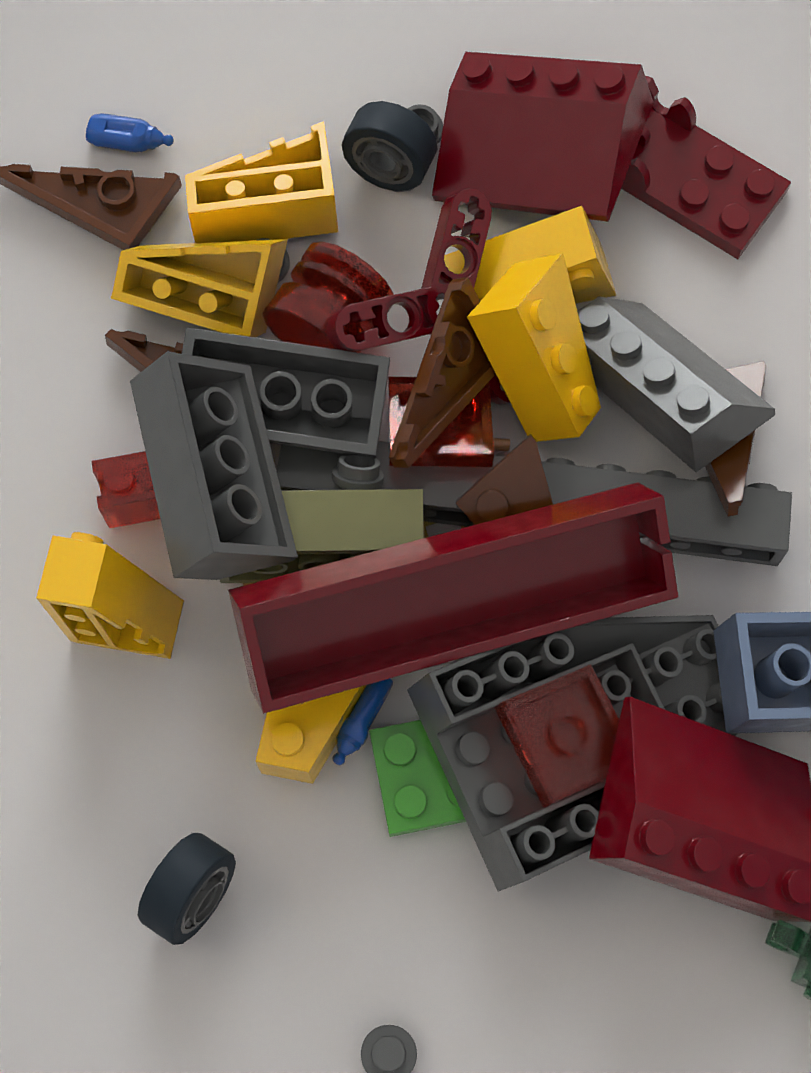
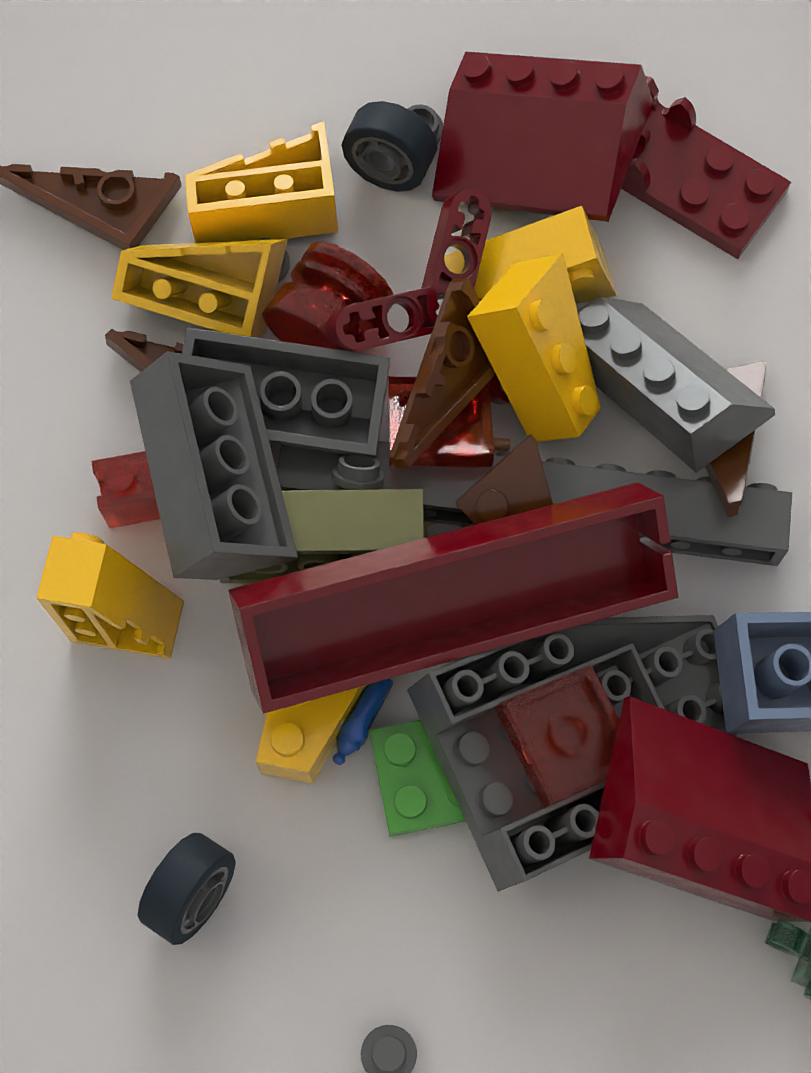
blue piece [86,113,174,153] -> none

